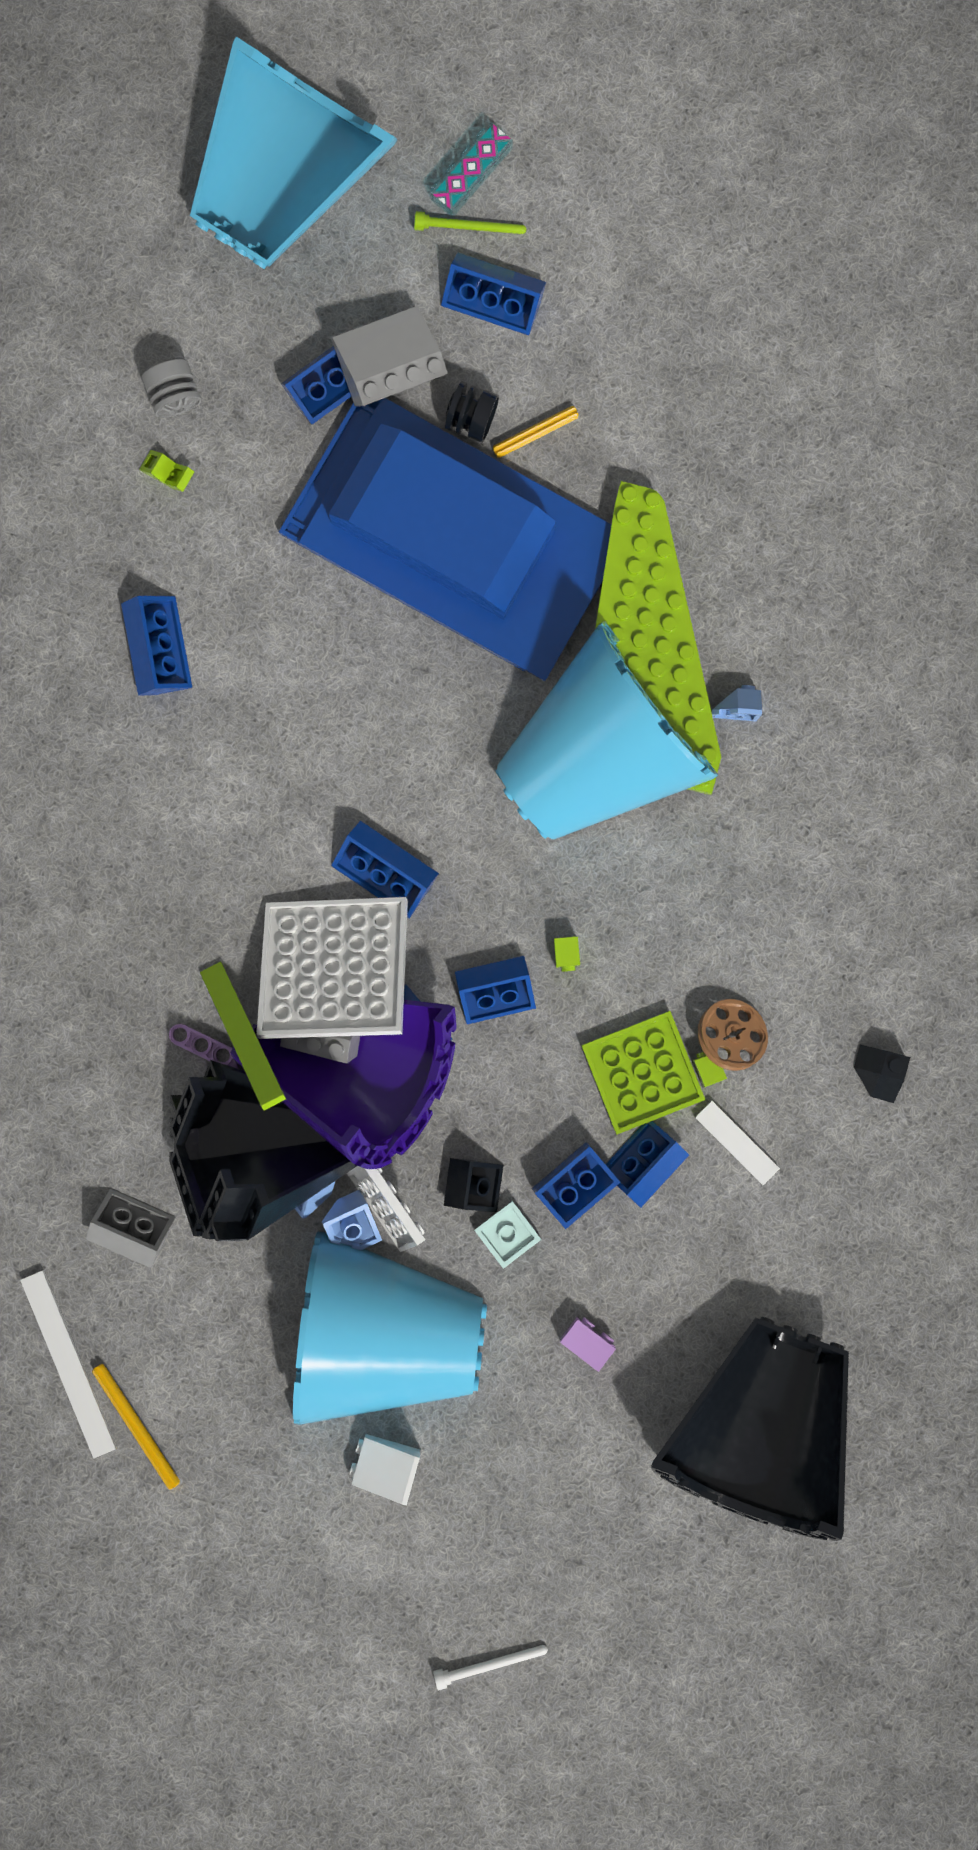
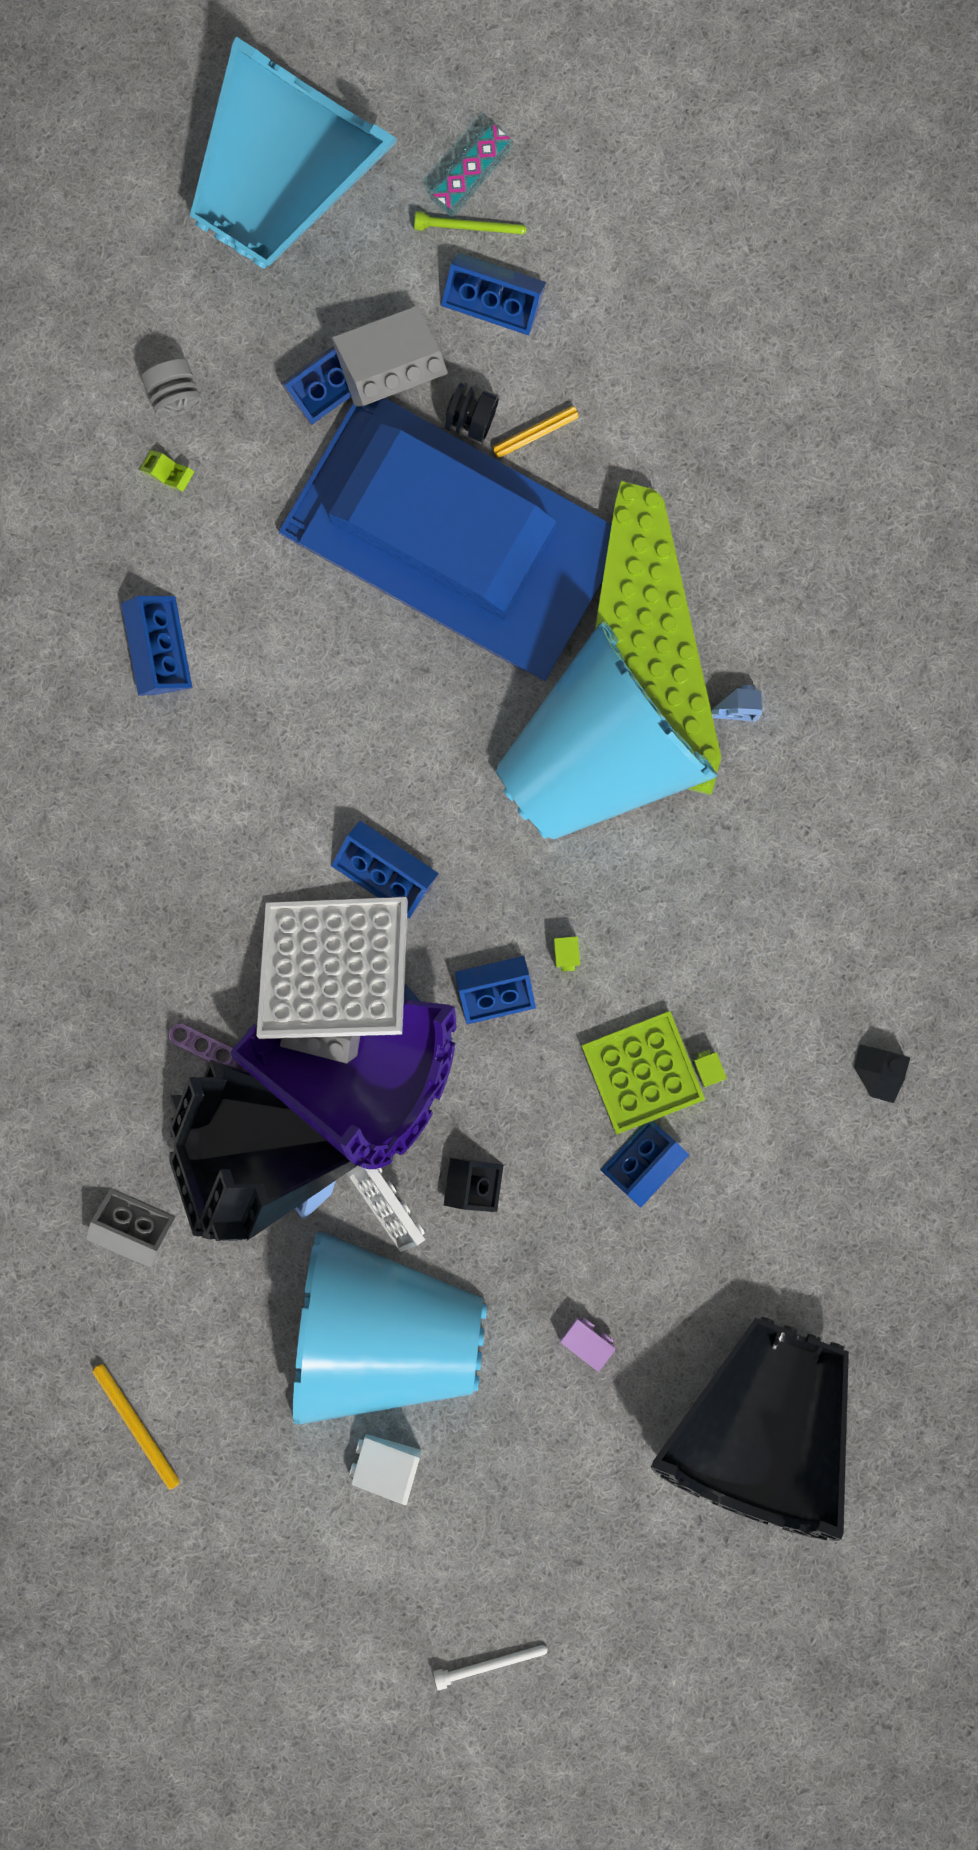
white tile [20,1270,117,1459] -> none
lime tile [200,962,286,1110] -> none
light blue slope [322,1190,382,1250] -> none
light aqua plate [474,1201,541,1269] -> none
blue slope [532,1142,620,1229] -> none
white tile [695,1101,780,1185] -> none
medium nougat wedge [698,999,768,1071] -> none

